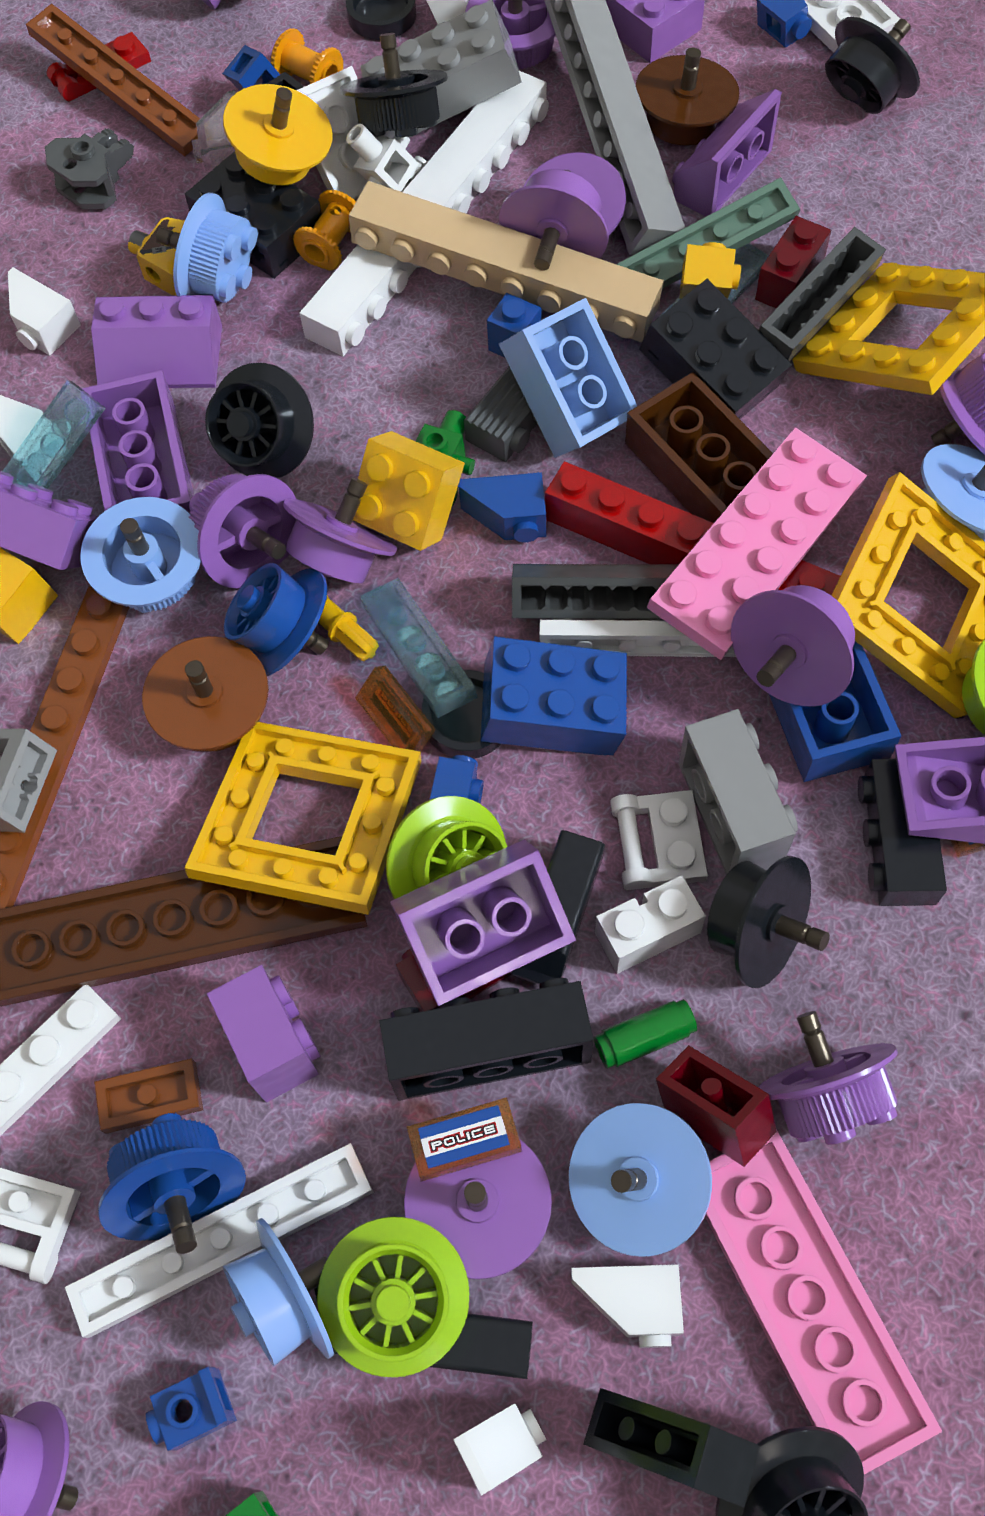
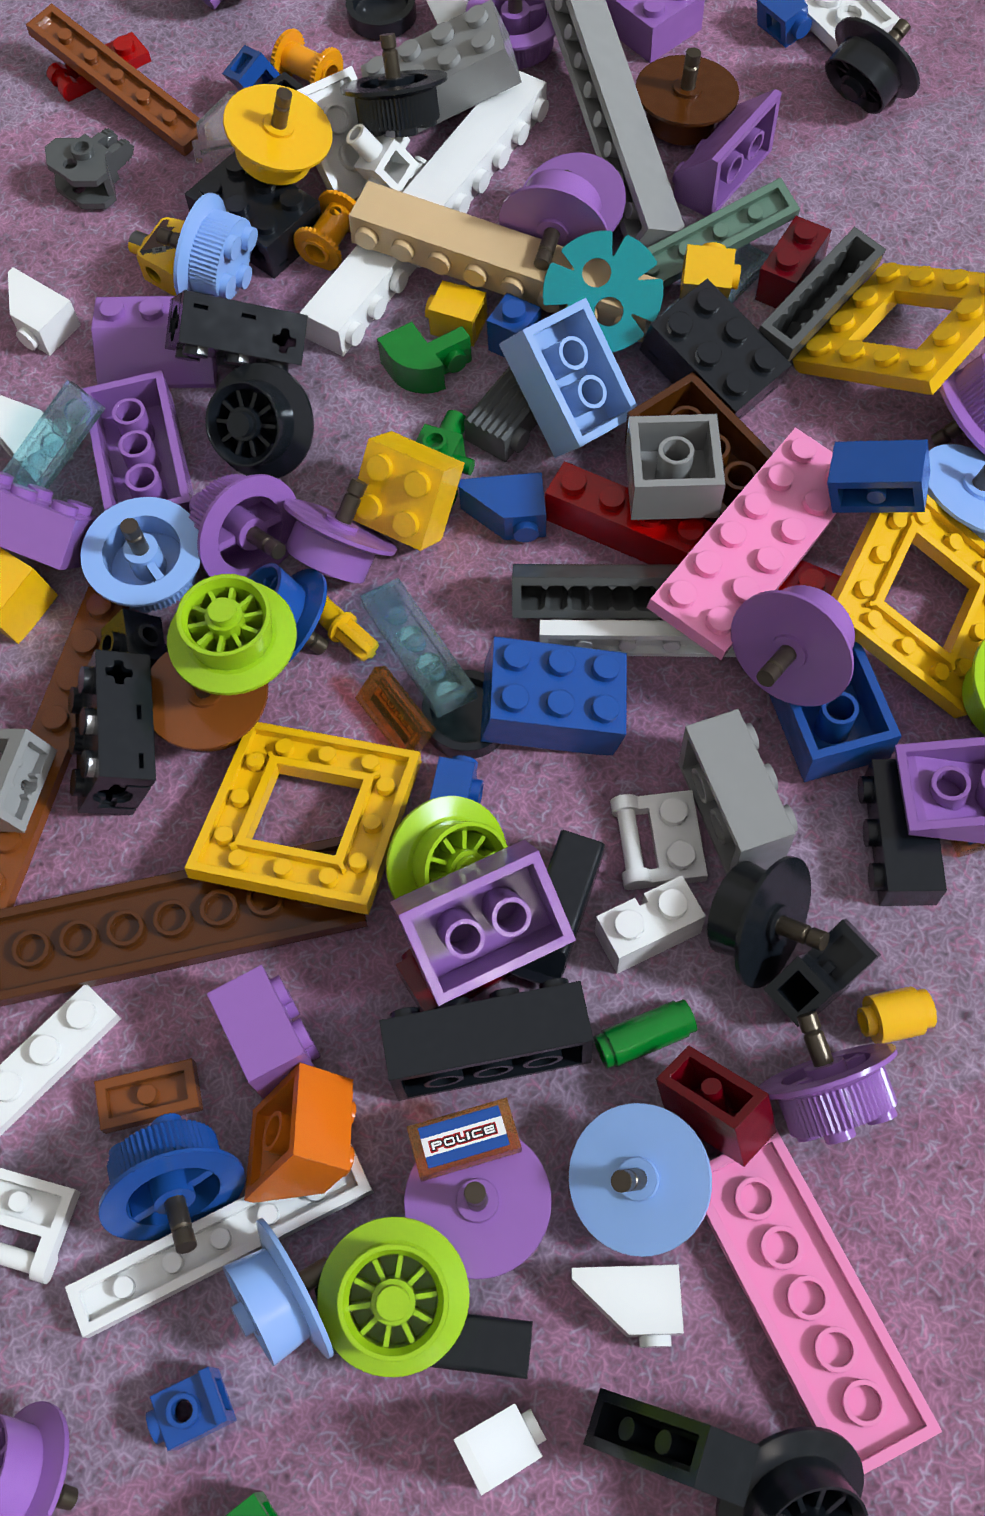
none -> black piece [68,649,156,815]
none -> black brick [100,608,168,668]
none -> black piece [165,290,308,372]
none -> lime piece [167,574,297,695]
none -> orange slope [244,1062,356,1203]
none -> green brick [377,322,472,394]
none -> yellow brick [425,280,488,347]
none -> teal piece [543,230,664,352]
none -> light grey brick [625,414,725,520]
none -> black brick [763,919,881,1027]
none -> blue brick [827,439,931,513]
none -> yellow brick [857,986,937,1044]

